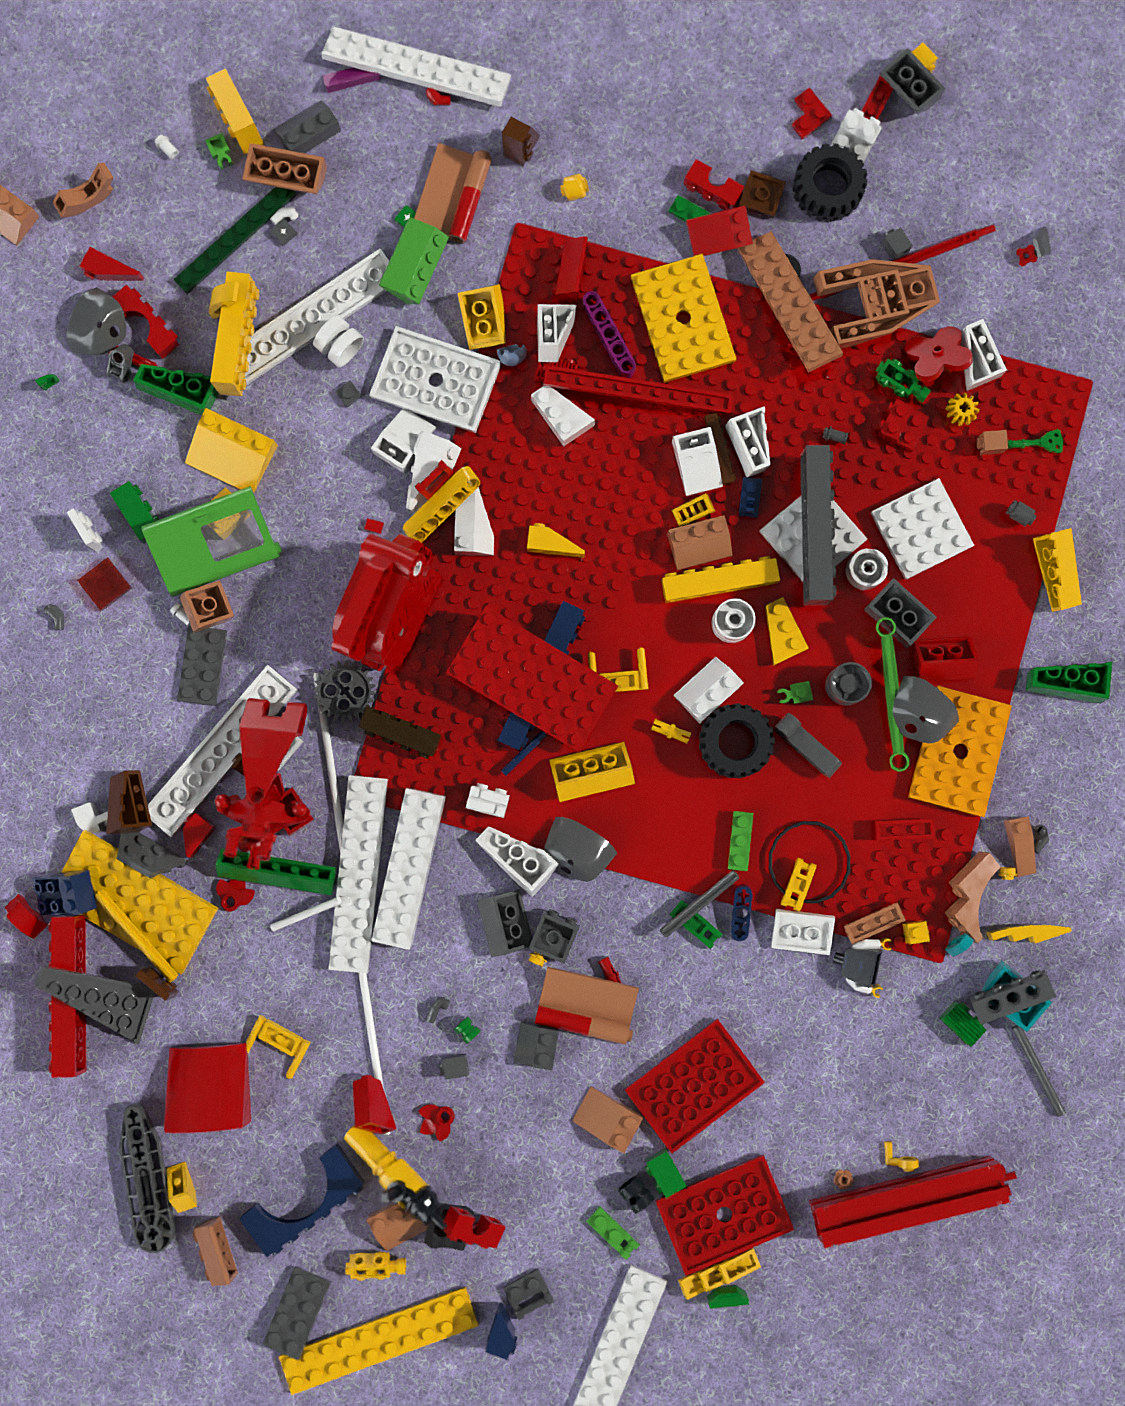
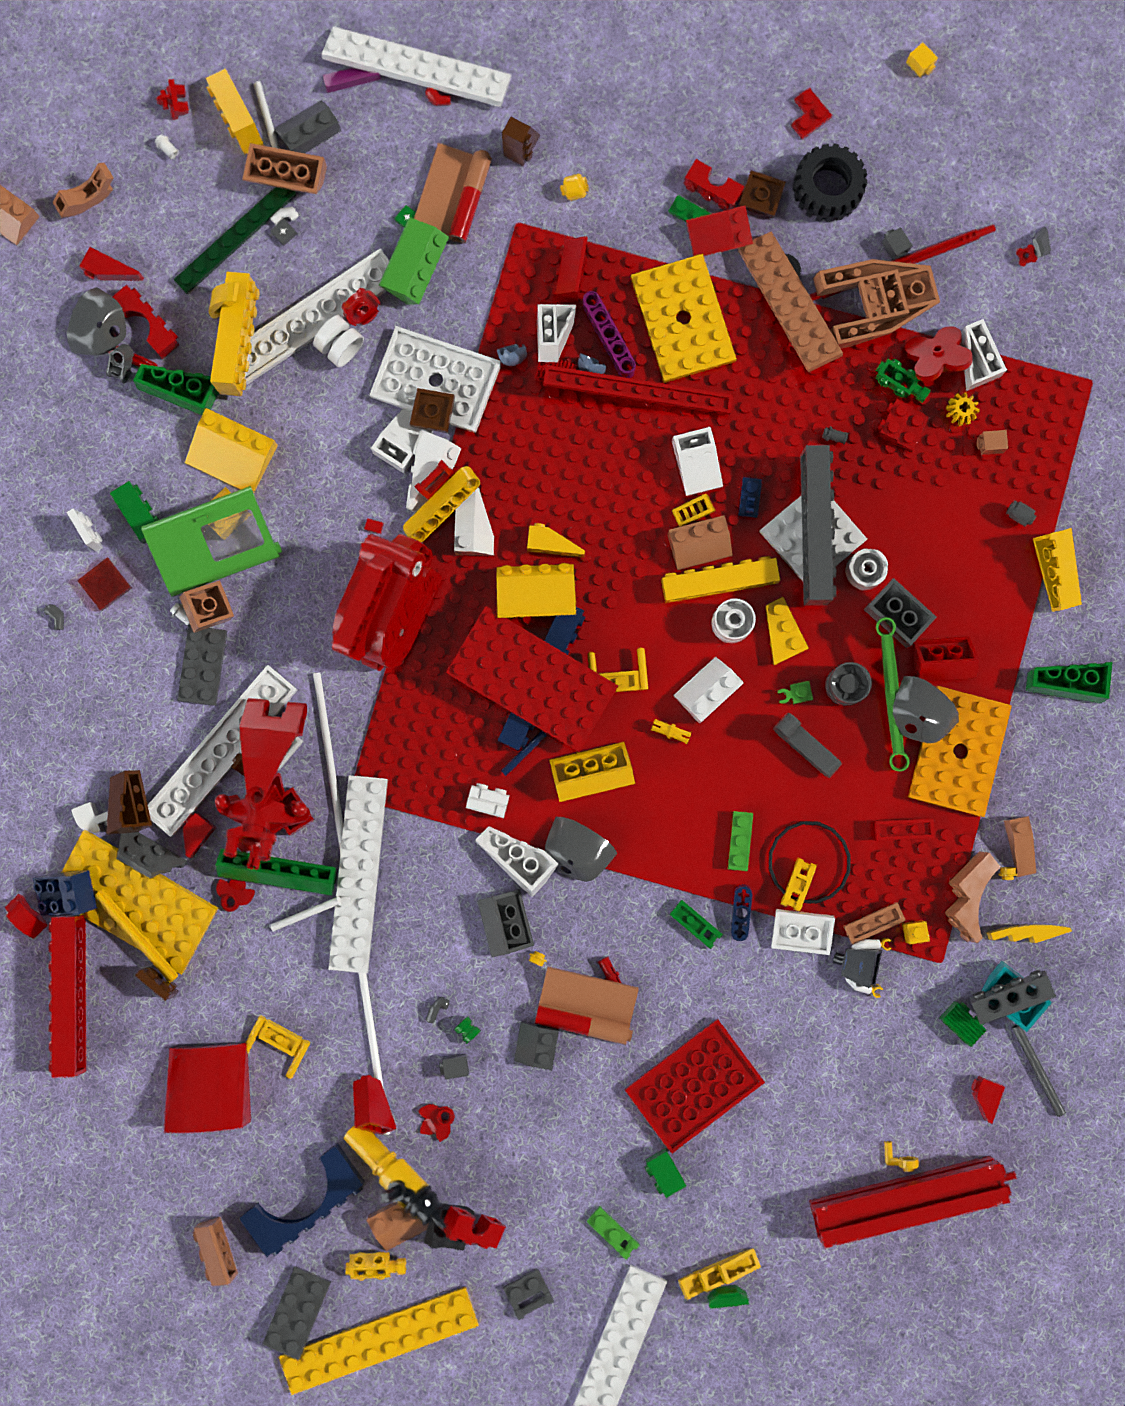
dark grey wing [34,965,155,1045] -> none
green tile [35,374,60,391] -> none
dark grey beam [119,1103,175,1253] -> none
yellow slope [166,1162,197,1213] -> none
bright green plate [205,133,233,169] -> none
dark grey gear [313,660,376,723] -> none
dark grey plate [335,381,362,408] -> none
dark brown wedge [358,705,442,759] -> none
white brick [371,788,446,950] -> none
yellow slope [457,284,506,350] -> none
dark blue slope [485,1302,517,1360] -> none
dark grey plate [528,909,580,964] -> none
white wedge [531,386,595,447] -> none
nougat slope [572,1086,643,1153] -> none
black wheel [618,1175,655,1214] -> none
red plate [655,1154,795,1276] -> none
dark grey axle [660,871,739,938] -> none
black tyre [699,704,775,778] -> none
reddish brown piece [704,413,736,486] -> none
white wedge [725,406,770,478] -> none
white plate [830,108,882,162] -> none
nougat plate [834,1170,853,1189] -> none
red plate [861,76,893,120] -> none
white plate [870,478,974,580] -> none
dark grey slope [879,48,946,114] -> none
teal beam [945,933,974,957] -> none
green piece [1007,429,1063,454] -> none
dark grey arm [1034,824,1049,854] -> none
none -> red hips [156,79,189,120]
none -> white bar [254,81,280,149]
none -> red plate [342,288,380,326]
none -> reddish brown plate [409,388,455,433]
none -> yellow slope [497,563,576,618]
none -> sand blue hair [578,354,606,374]
none -> red slope [971,1076,1005,1124]

